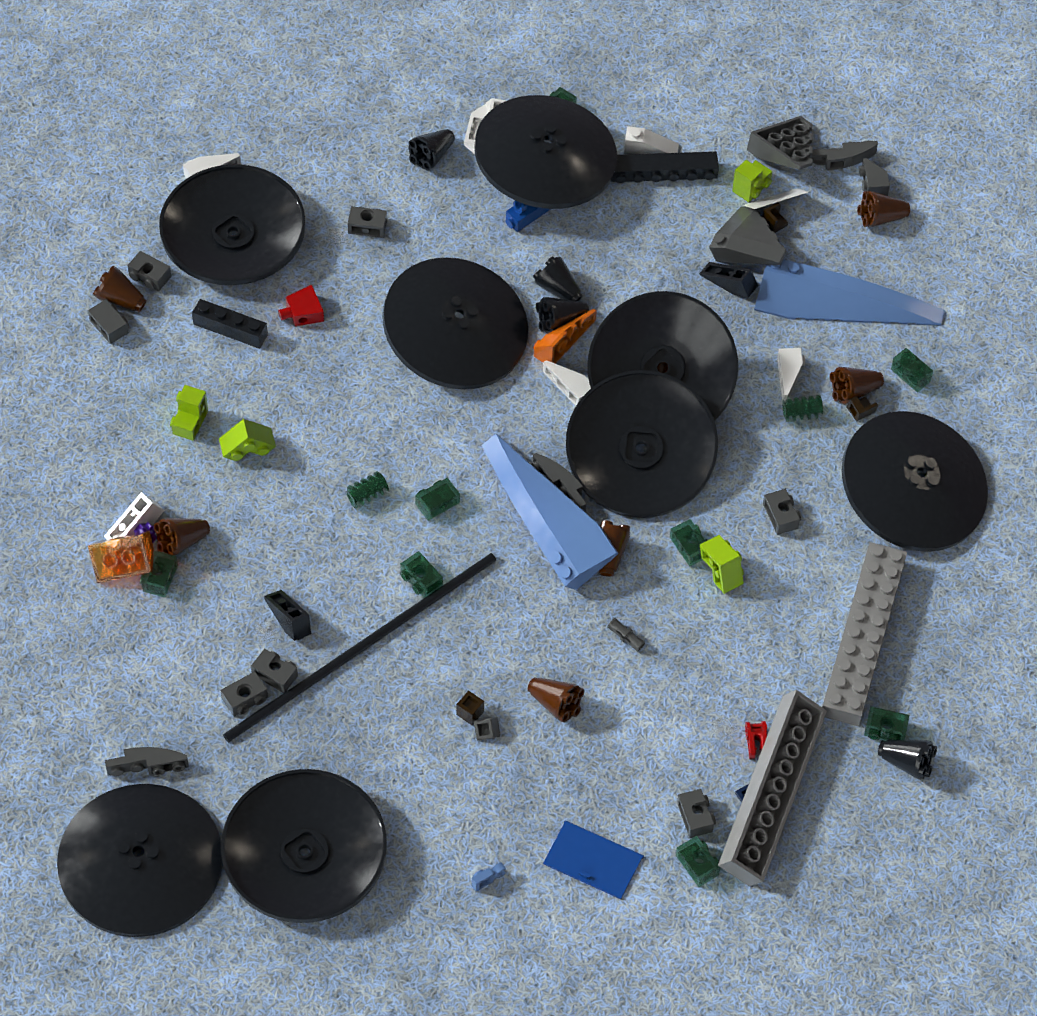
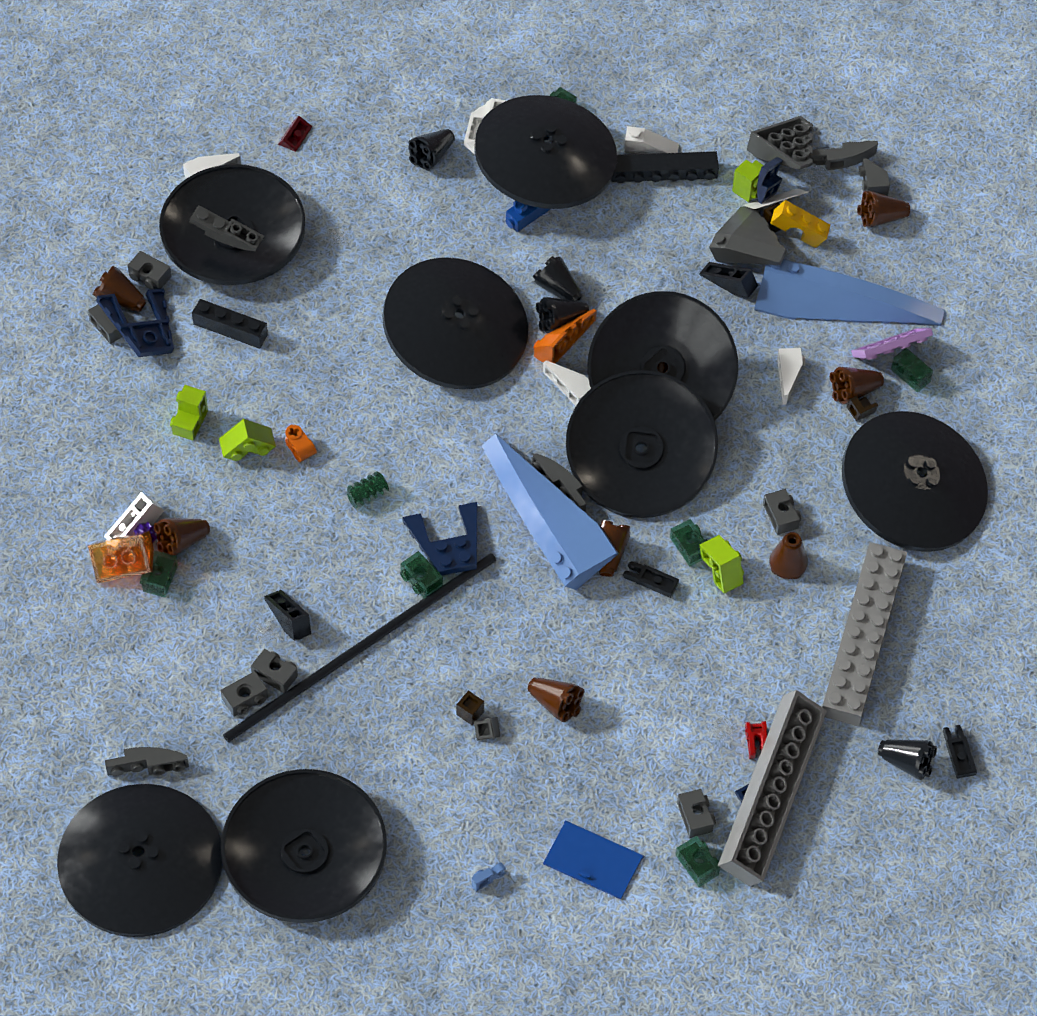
red torso [278,285,324,326] -> none
dark grey brick [348,206,387,238] -> none
clear green brick [415,478,460,521] -> none
dark grey pin [607,618,645,652] -> none
clear green piece [782,395,823,422] -> none
clear green brick [864,706,910,740] -> none
none -> dark blue wing [96,288,174,357]
none -> dark grey slope [189,205,264,251]
none -> dark red slope [278,116,313,152]
none -> orange piece [285,425,317,462]
none -> dark blue wing [402,502,477,577]
none -> black hinge [623,561,679,598]
none -> dark blue slope [757,157,783,204]
none -> reddish brown cone [769,532,808,579]
none -> yellow arch [771,200,830,248]
none -> lavender plate [851,328,933,360]
none -> black hinge [943,725,977,779]

